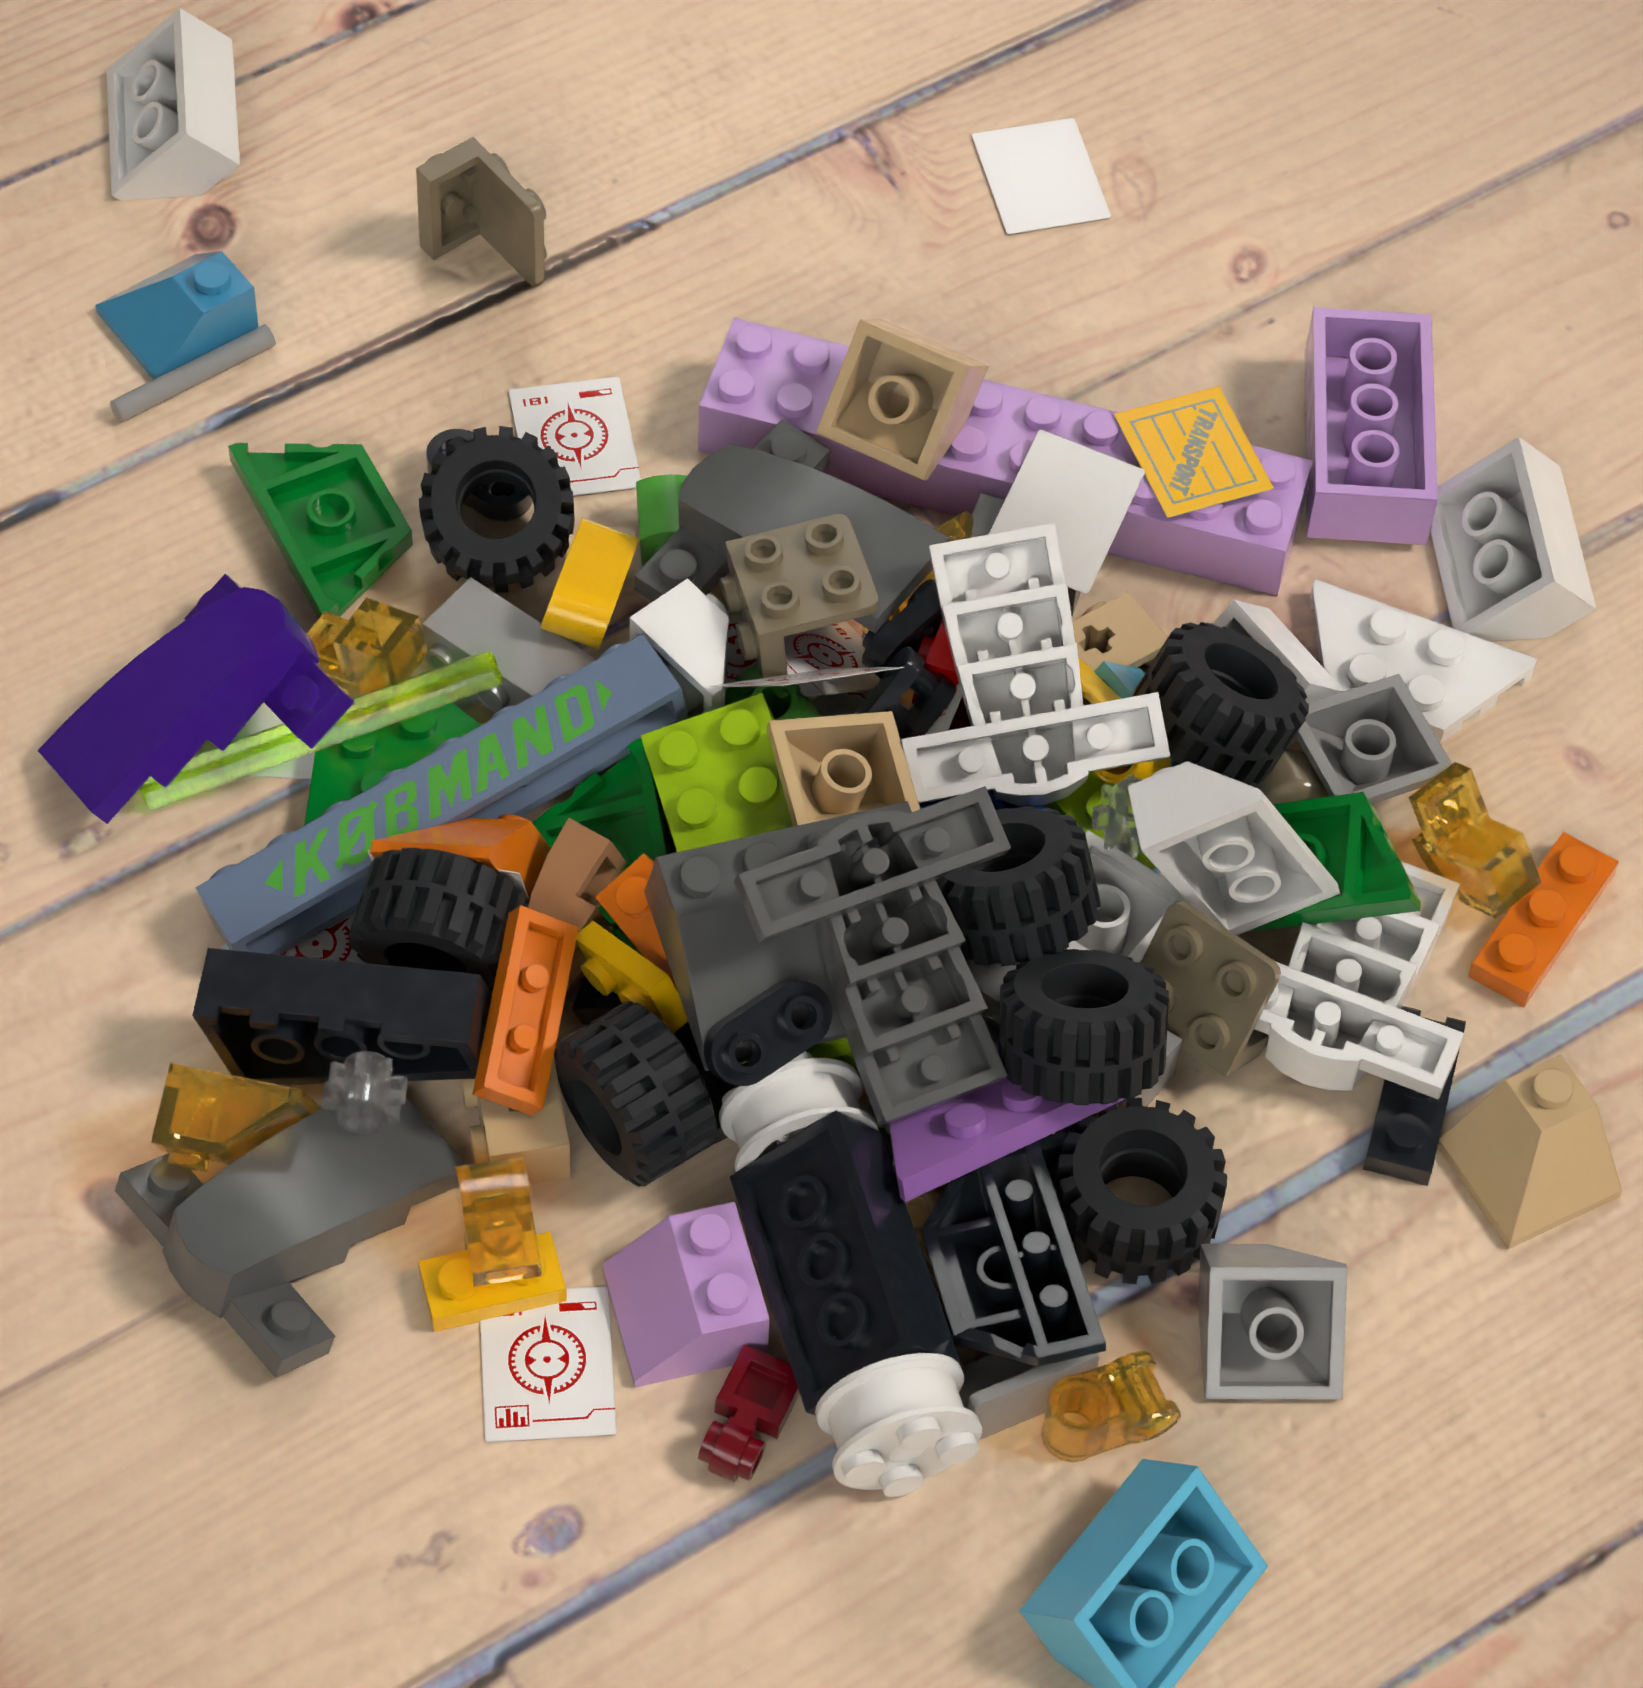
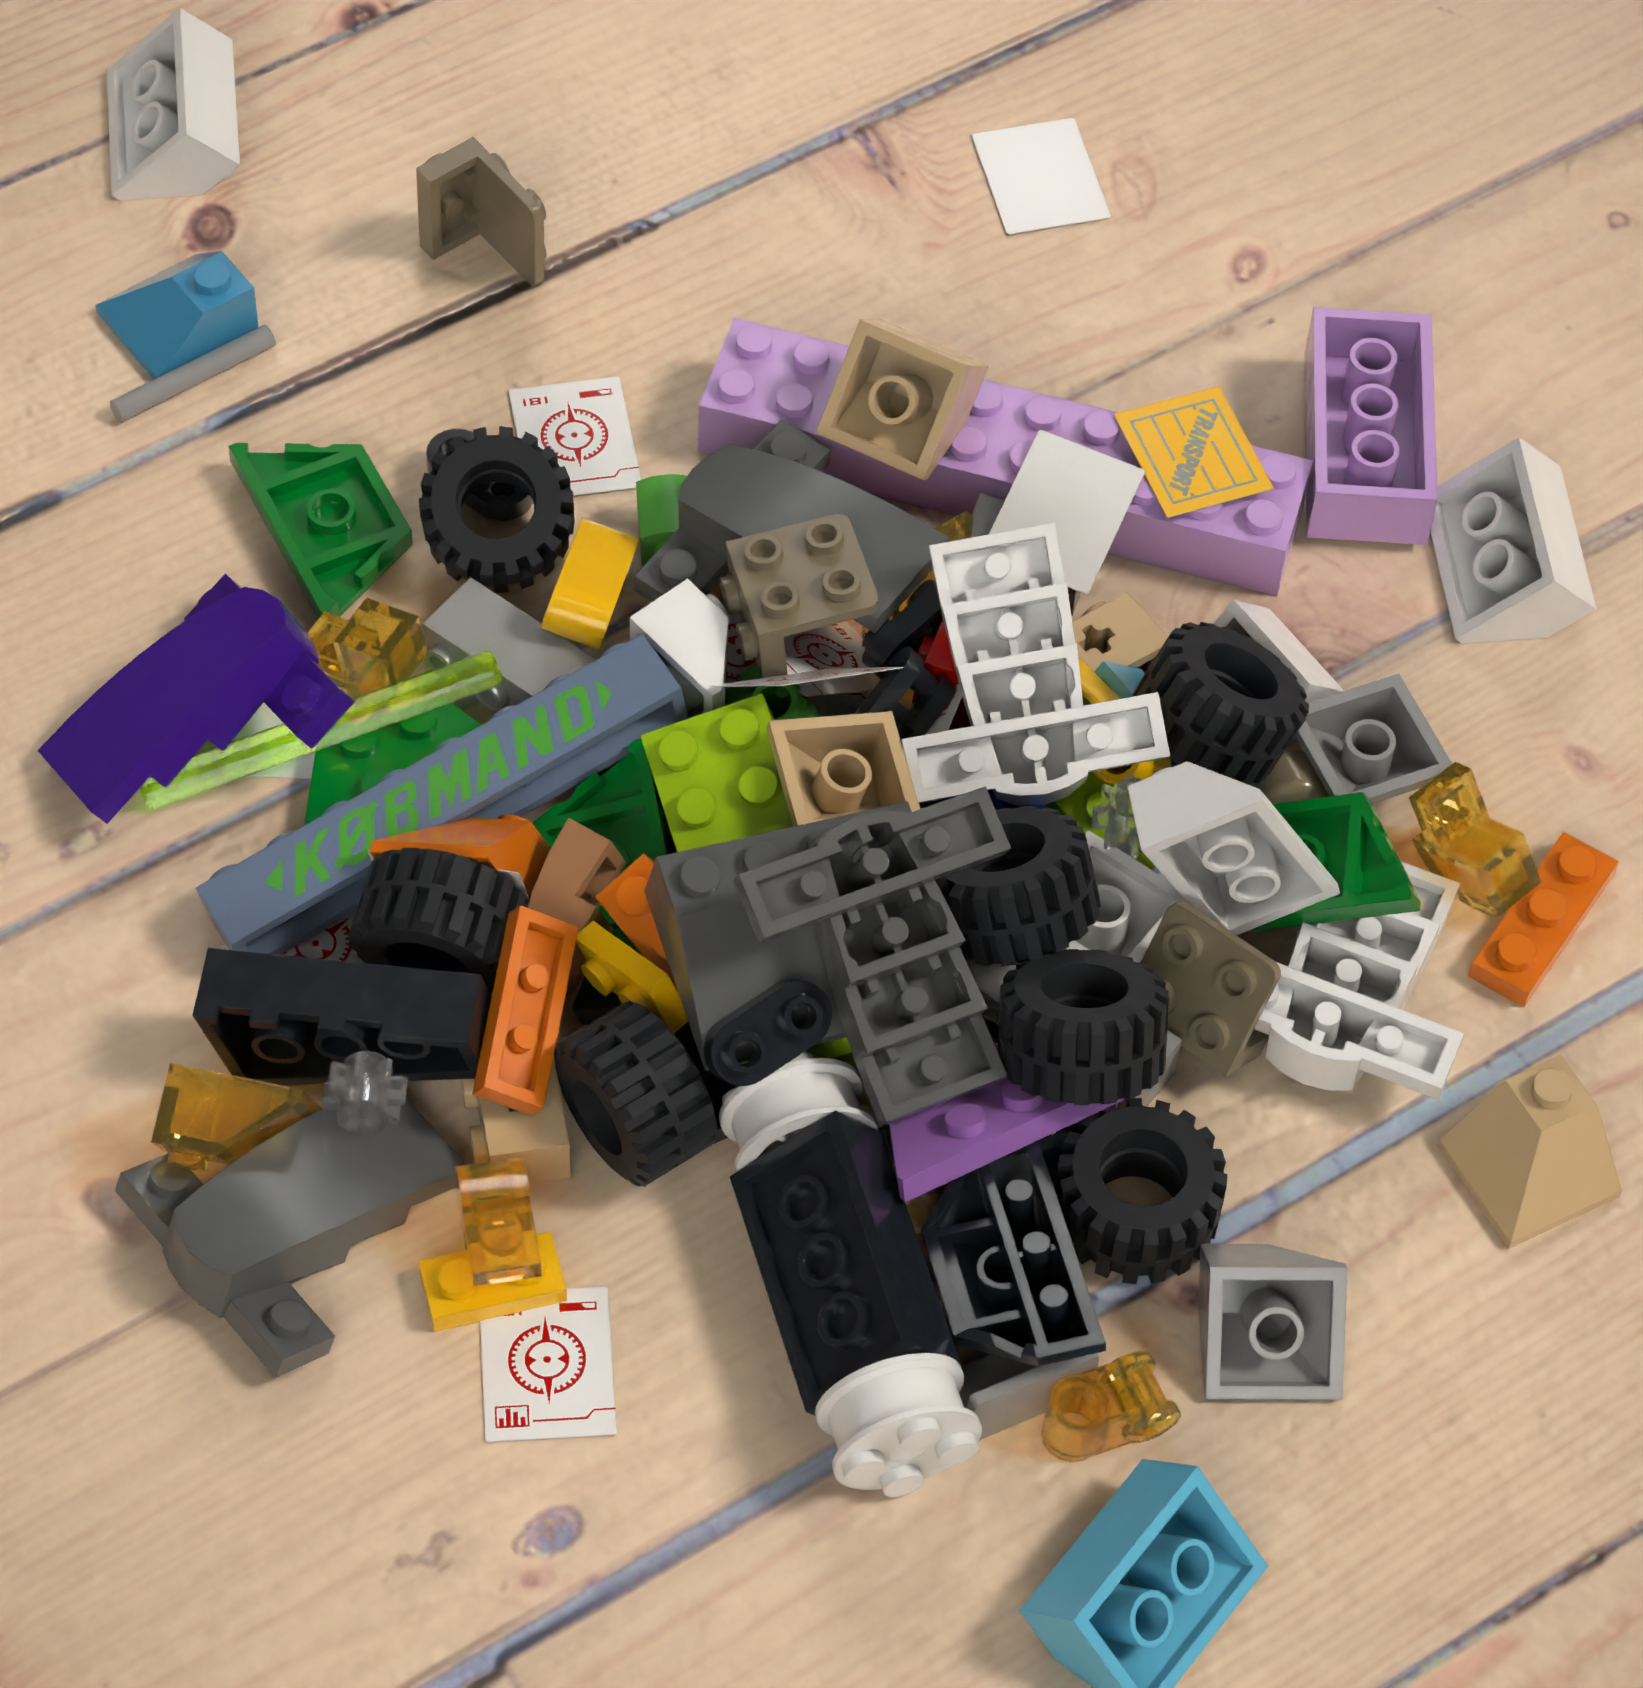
lavender slope [602,1202,770,1388] -> none
dark red plate [698,1344,800,1482] -> none
white wing [1309,579,1538,744] -> none
black plate [1363,1006,1466,1186] -> none

